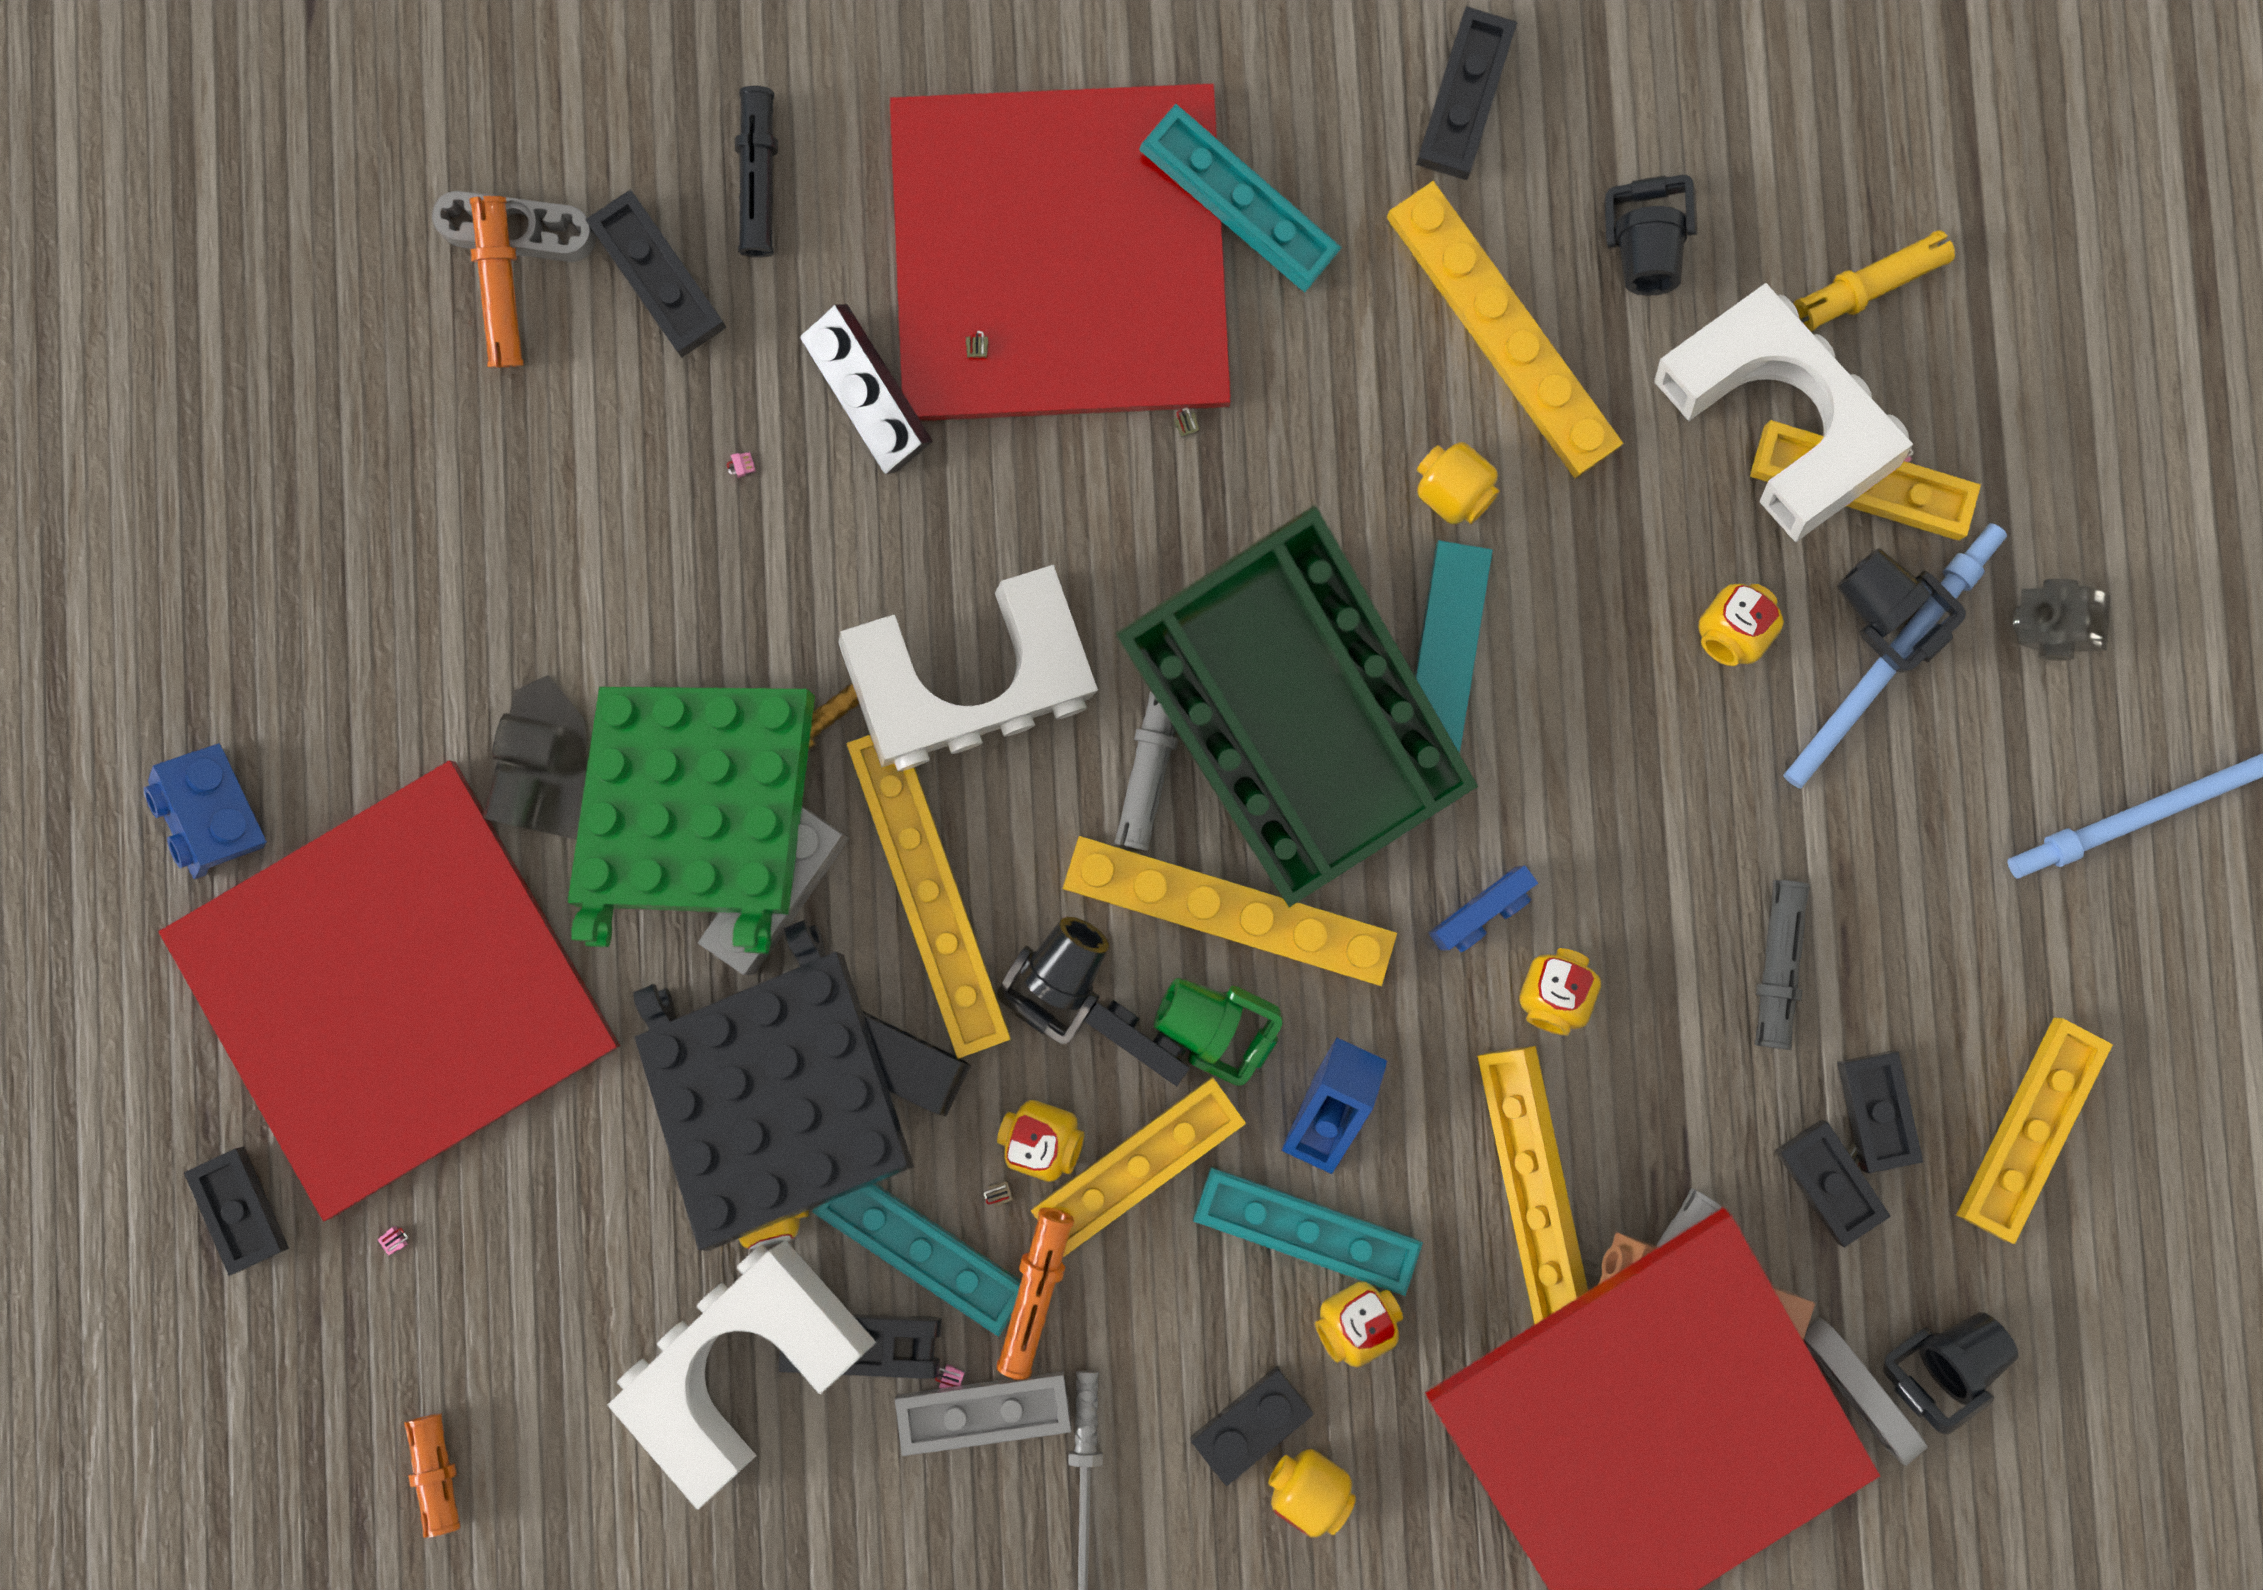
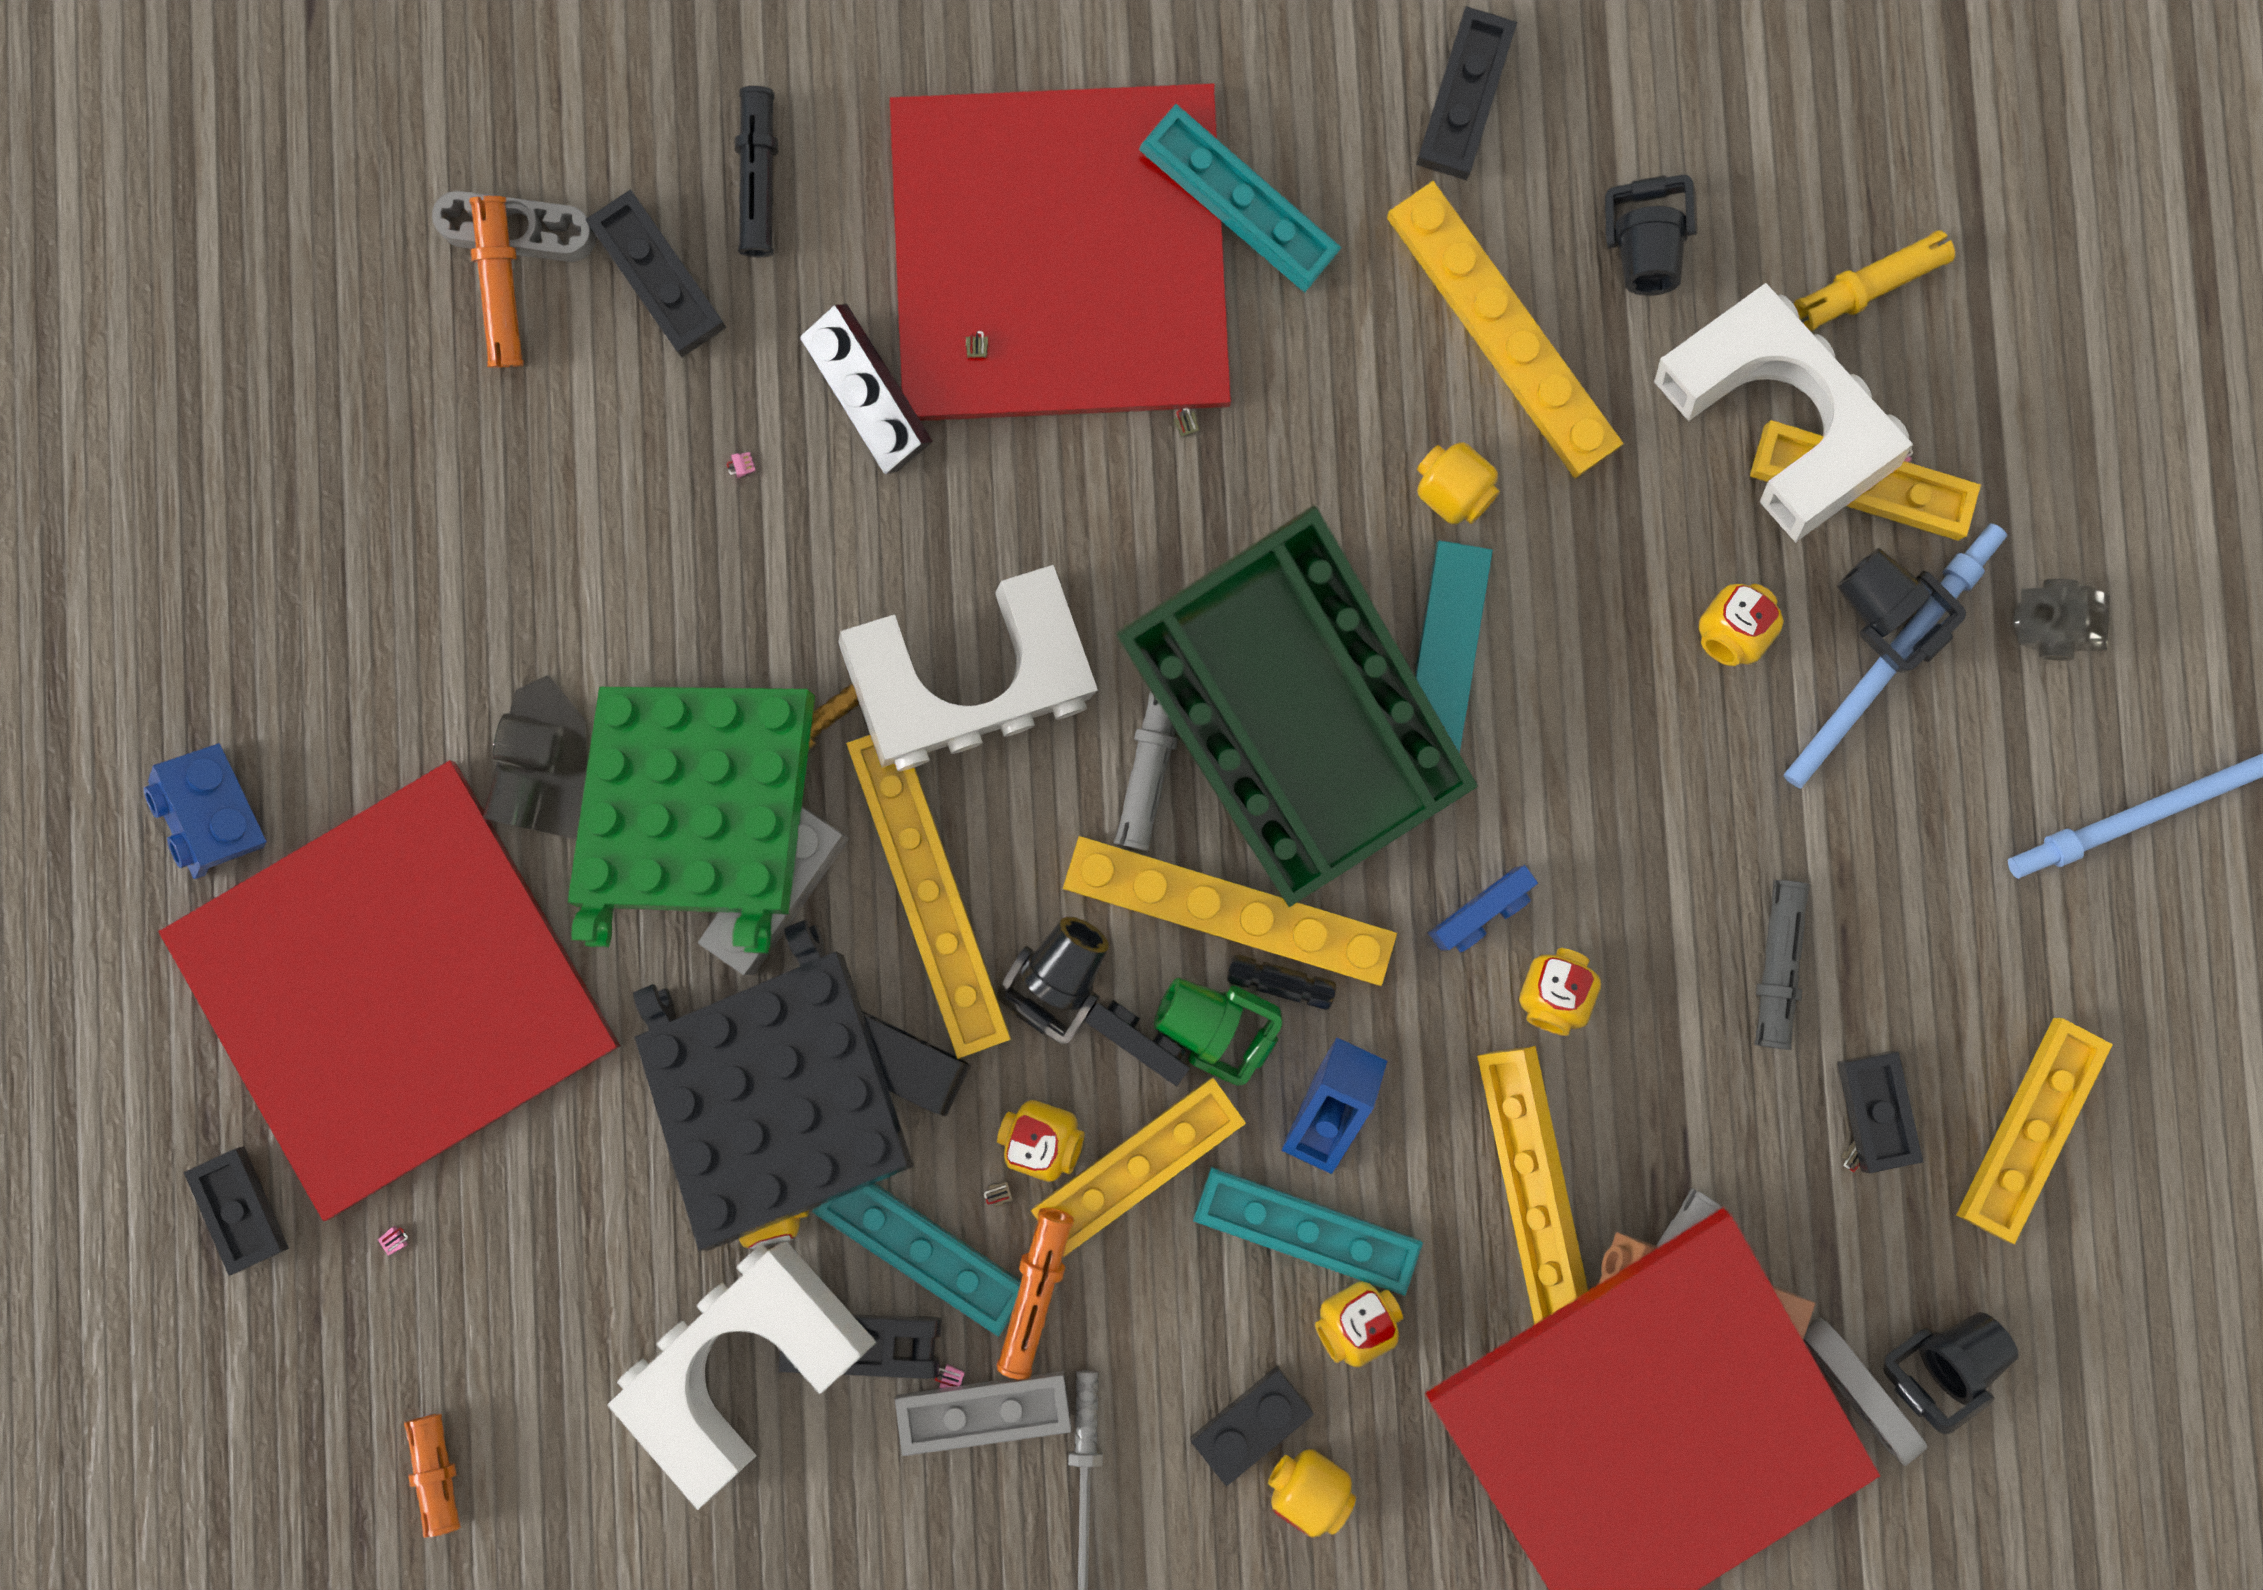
black plate [1775,1120,1891,1248] -> none
none -> black axle [1227,955,1336,1010]

